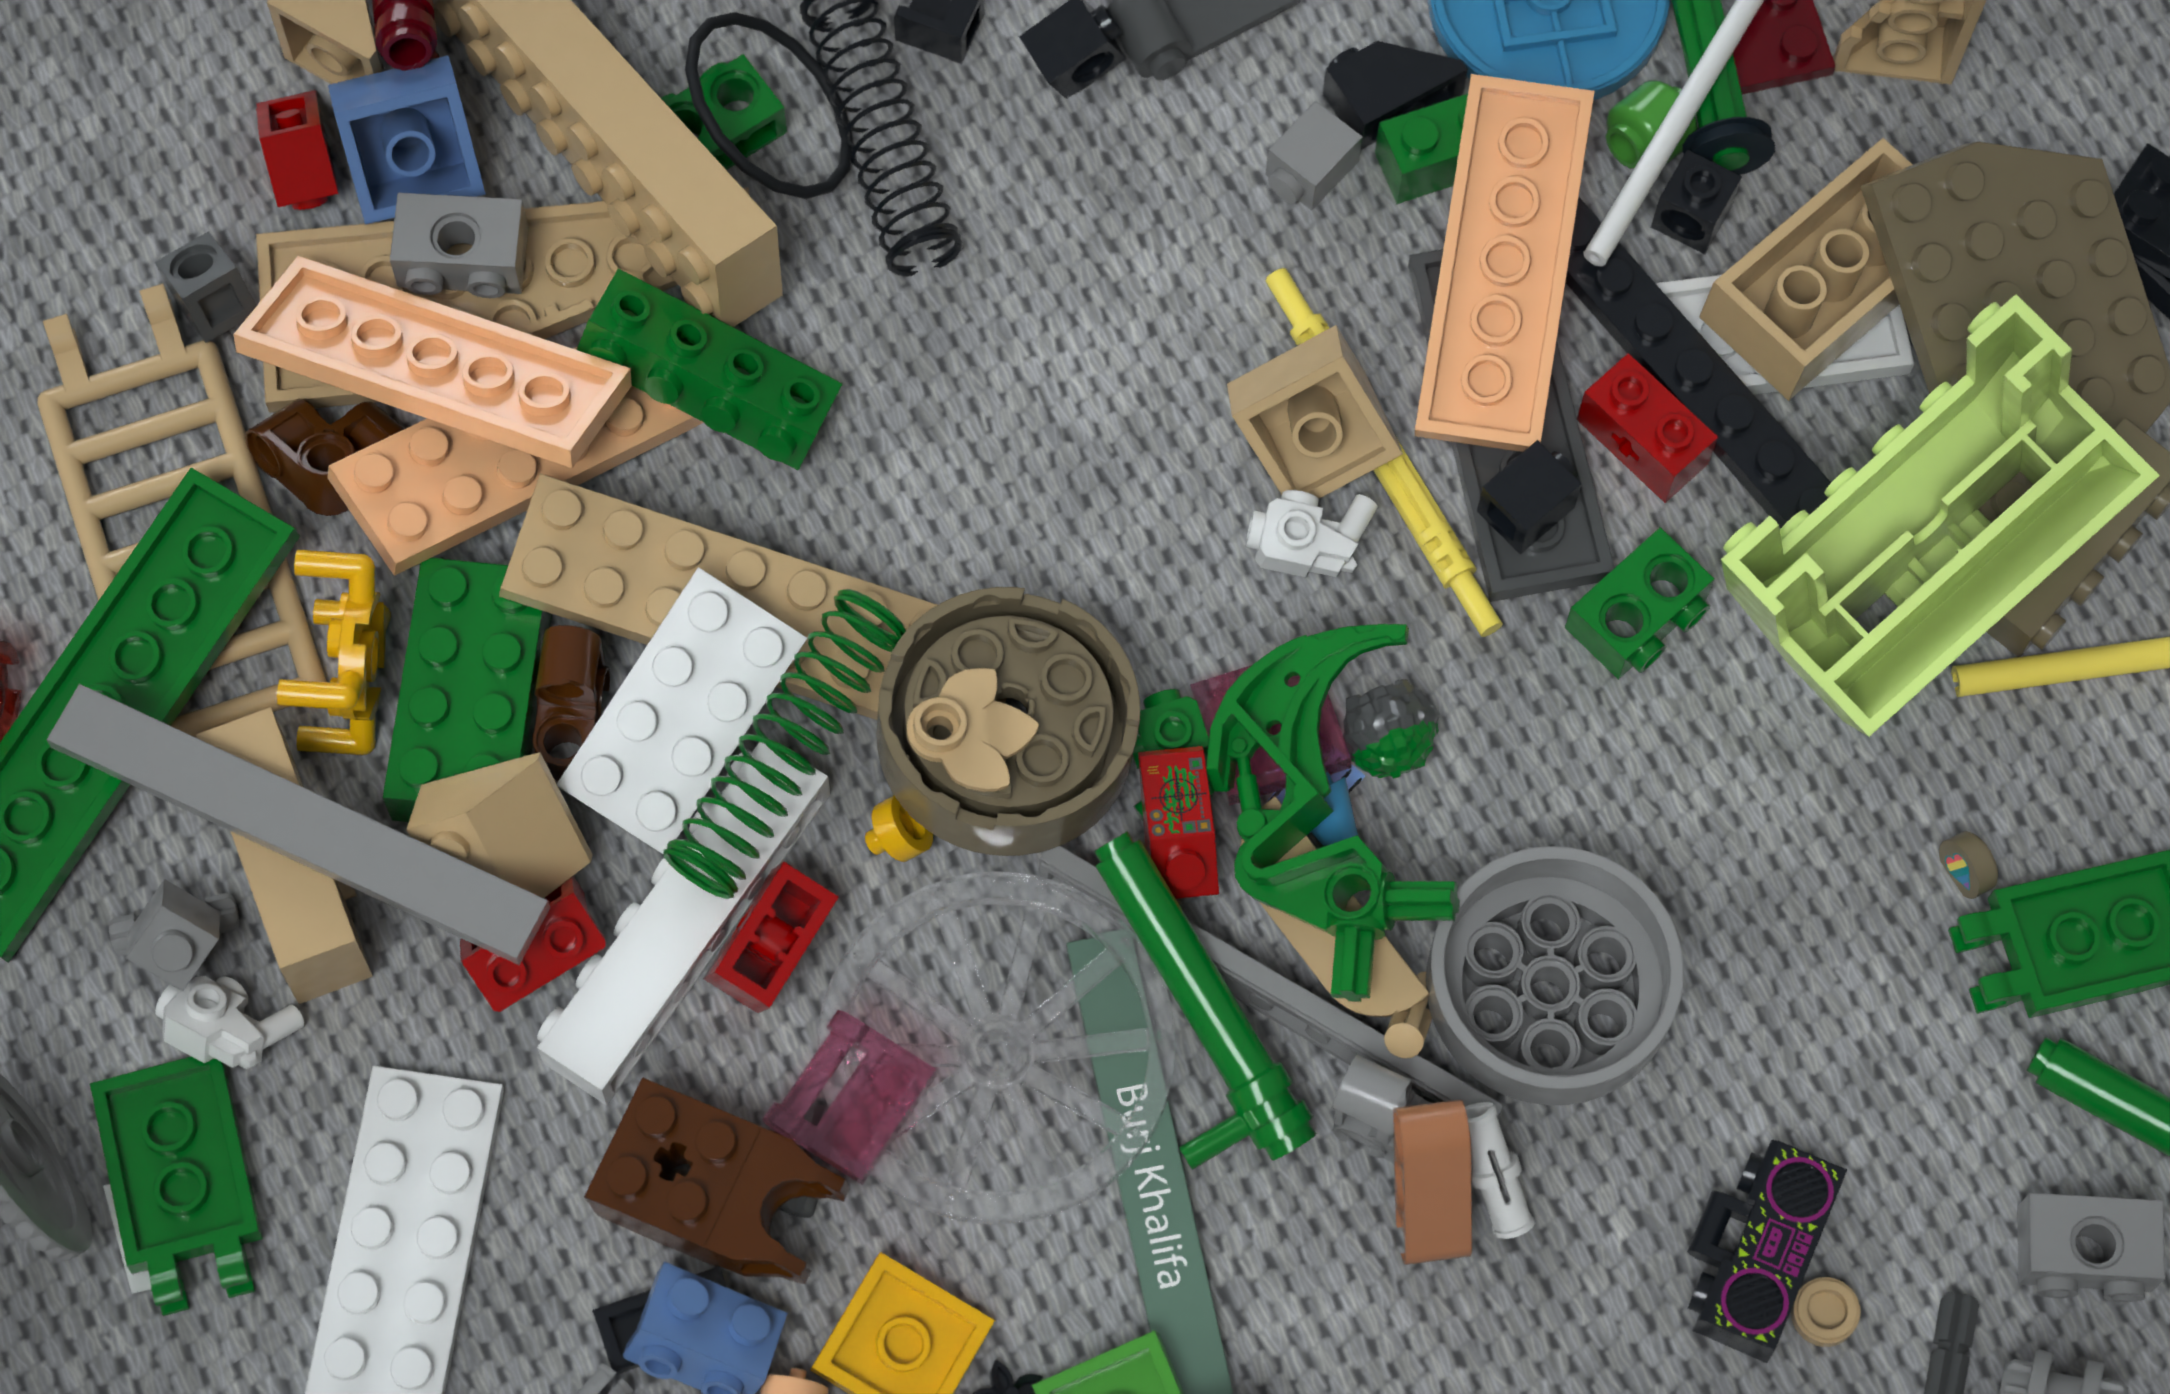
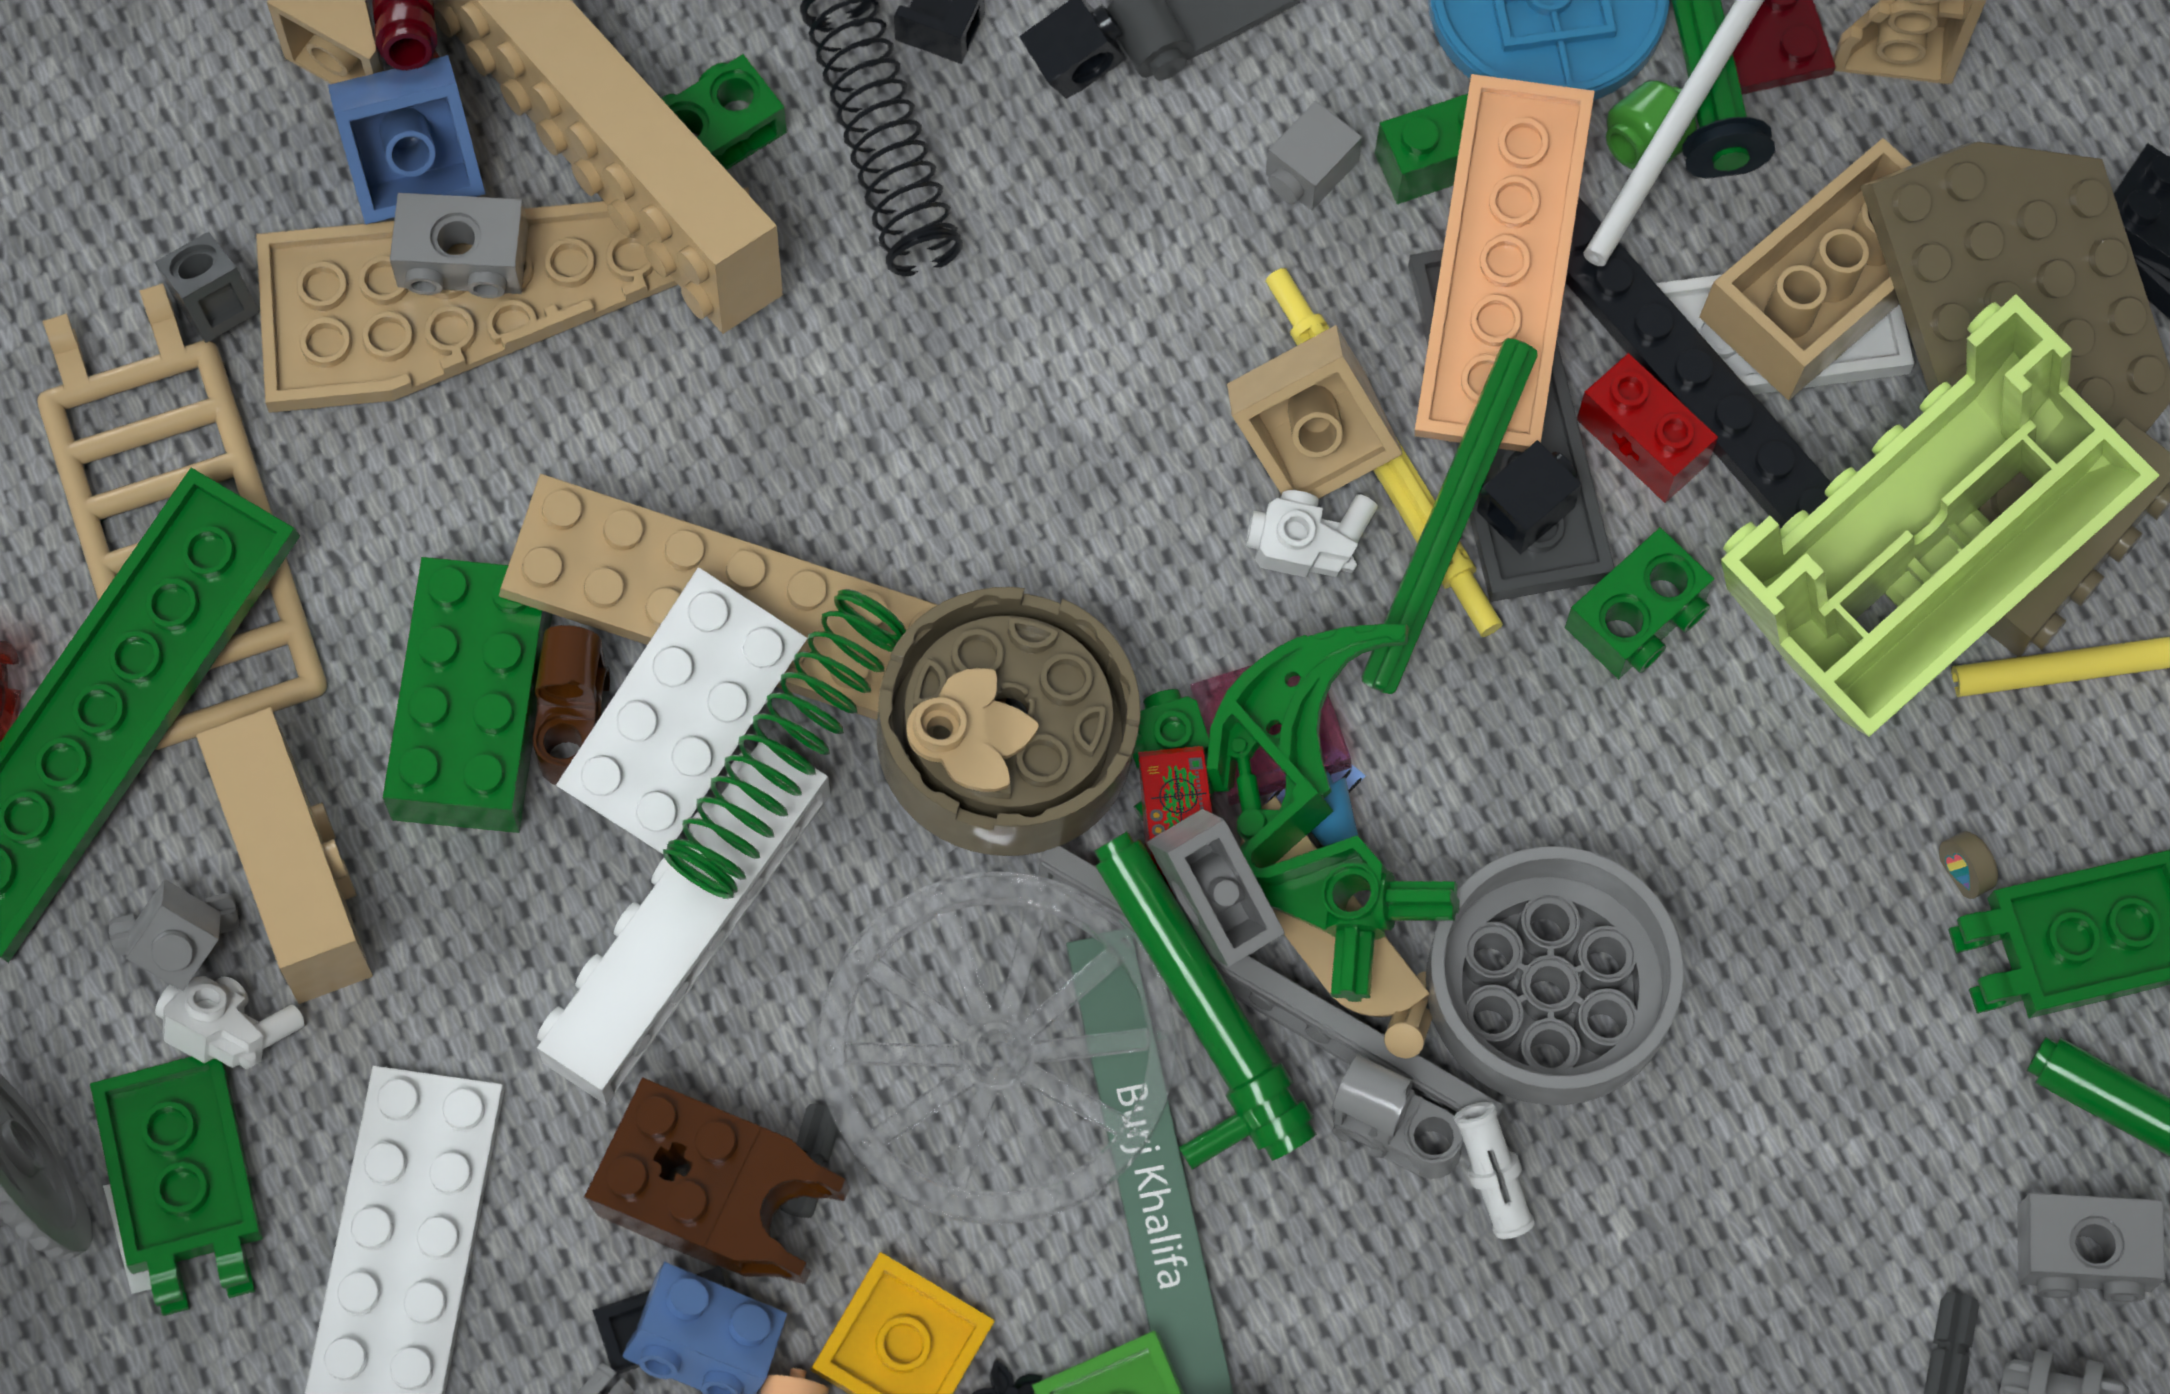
light grey tile [47,684,550,965] -> none
light nougat plate [233,256,632,468] -> none
reddish brown piece [245,398,404,516] -> none
red slope [256,90,338,210] -> none
yellow plate [277,550,391,755] -> none
light nougat plate [327,346,703,576] -> none
tan slope [406,752,593,898] -> none
red bracket [460,876,606,1012] -> none
green brick [576,268,843,471] -> none
black piece [685,12,853,199] -> none
red brick [703,862,839,1013] -> none
clear pink plate [762,1010,937,1185] -> none
yellow tile [865,795,933,862] -> none
black slope [1322,41,1468,150] -> none
piece [1342,679,1440,779] -> none
nougat beam [1393,1100,1472,1265] -> none
black brick [1651,149,1742,254] -> none
black piece [1687,1140,1847,1363] -> none
tan tile [1791,1277,1860,1347] -> none
none -> light grey brick [1146,809,1285,967]
none -> green axle [1361,338,1538,694]

